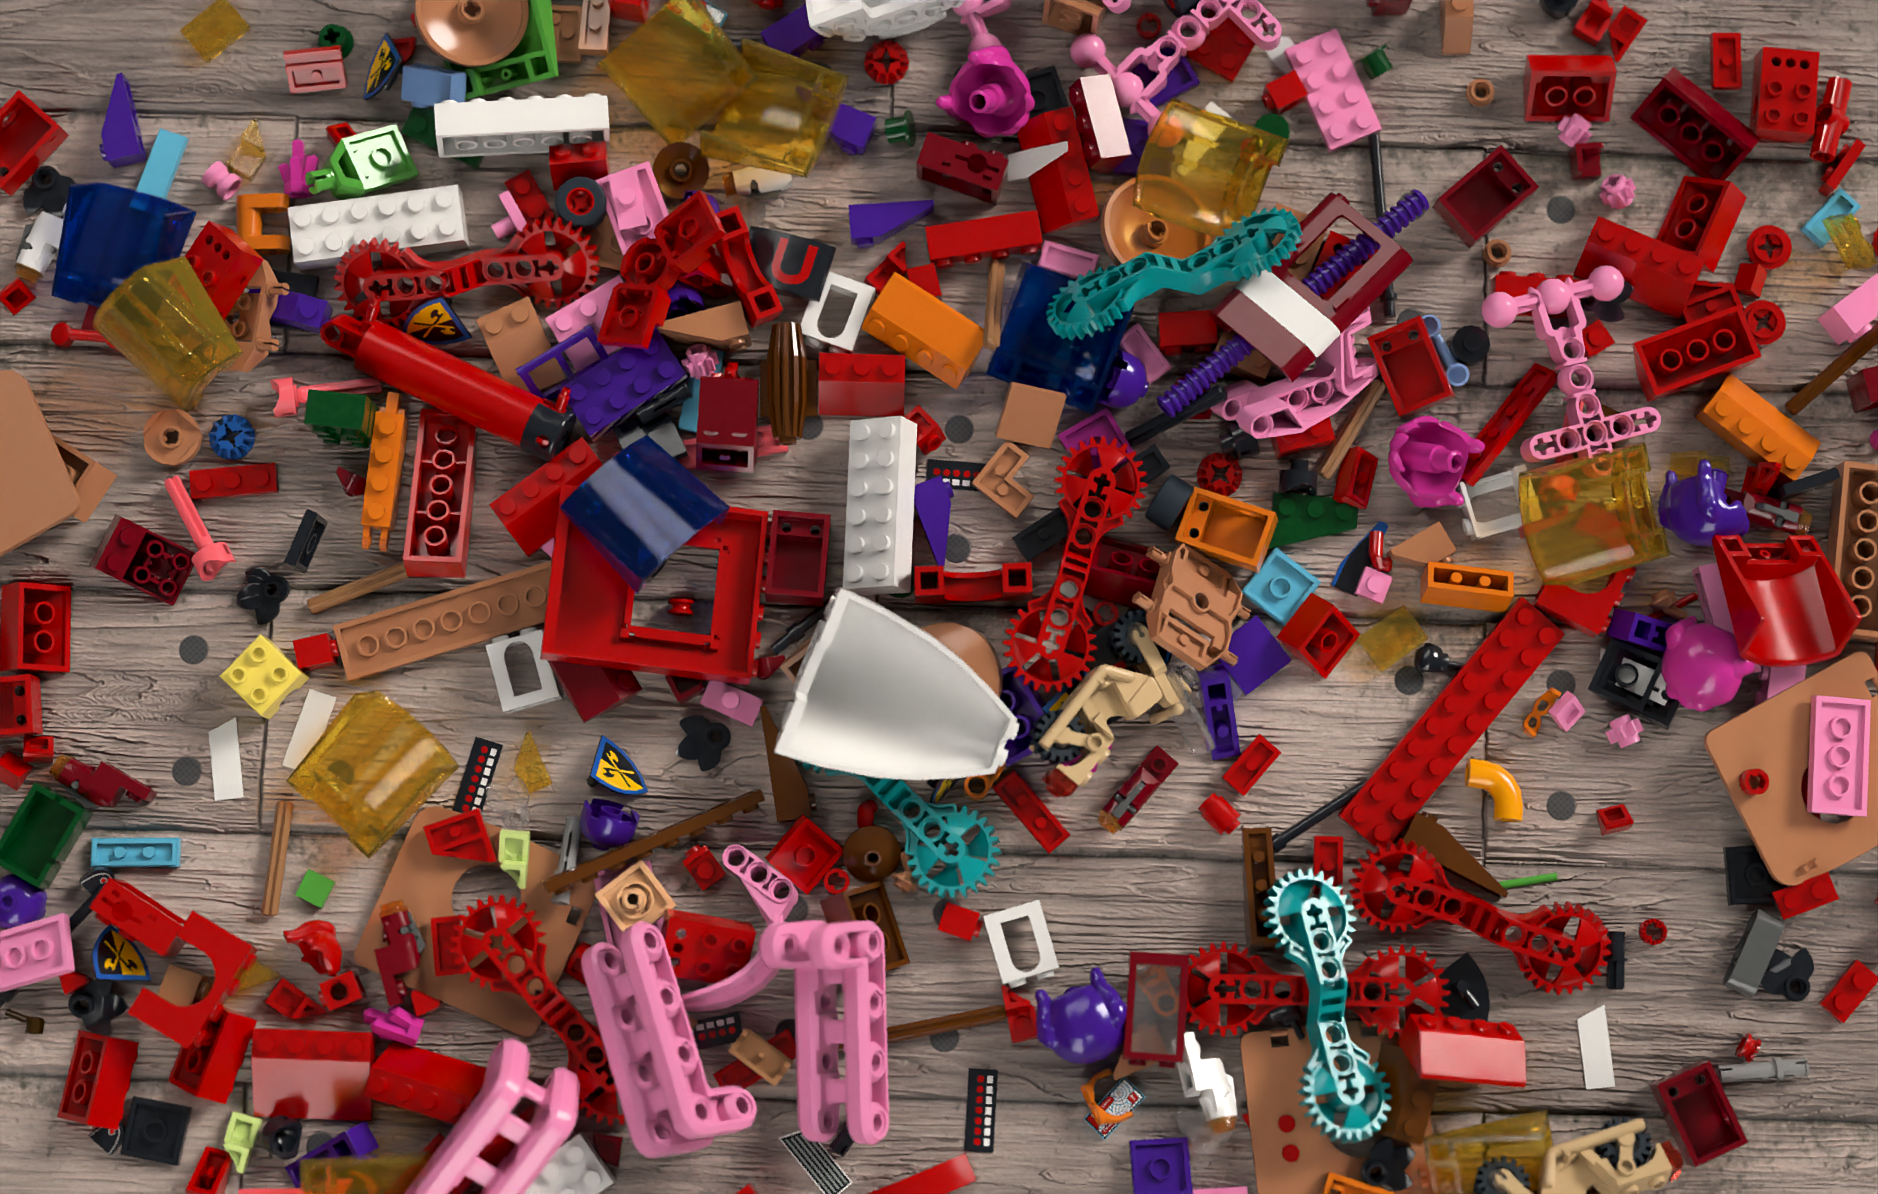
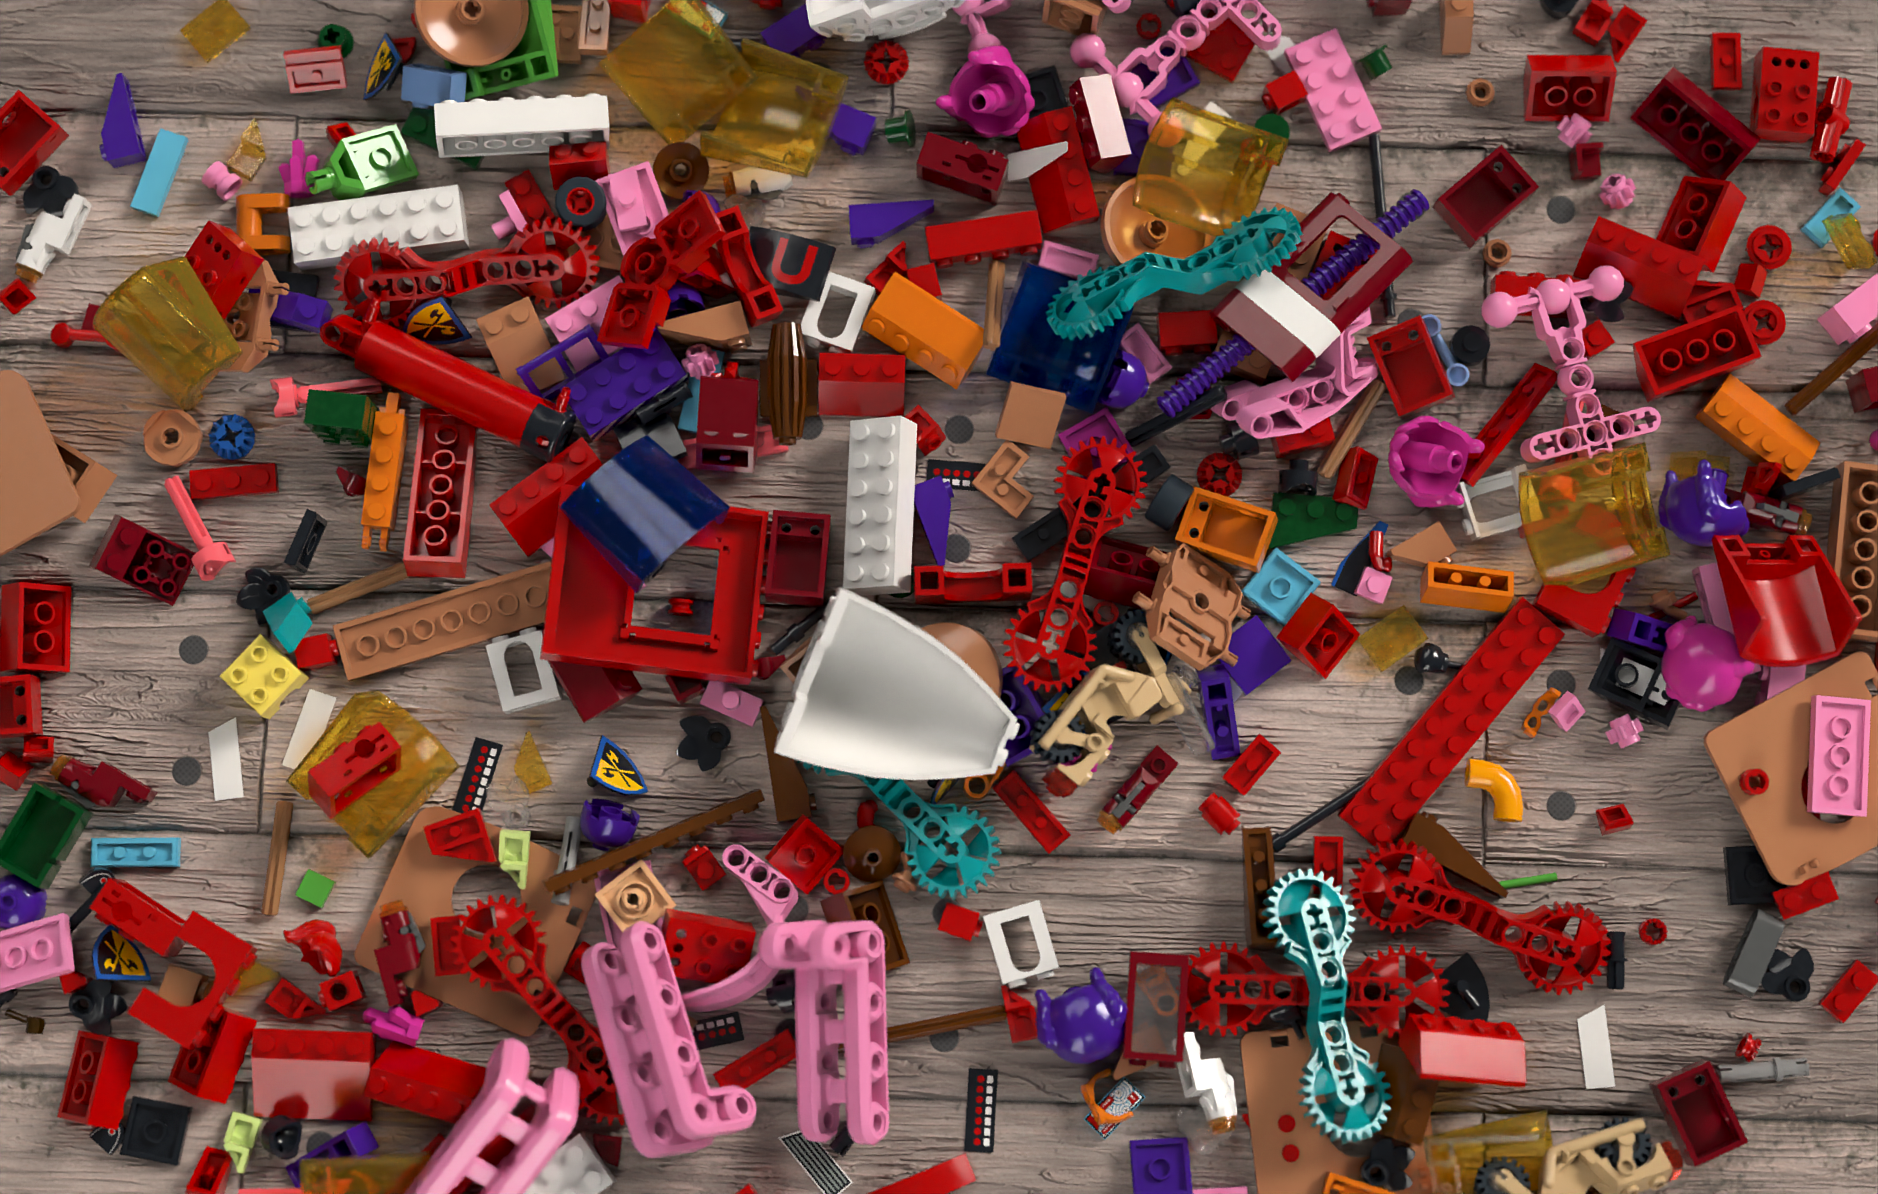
clear blue windscreen [51,182,197,327] -> none
medium nougat hinge [728,1027,794,1086] -> none
none -> teal slope [263,592,313,654]
none -> red piece [308,721,401,820]
none -> black piece [766,971,795,1013]

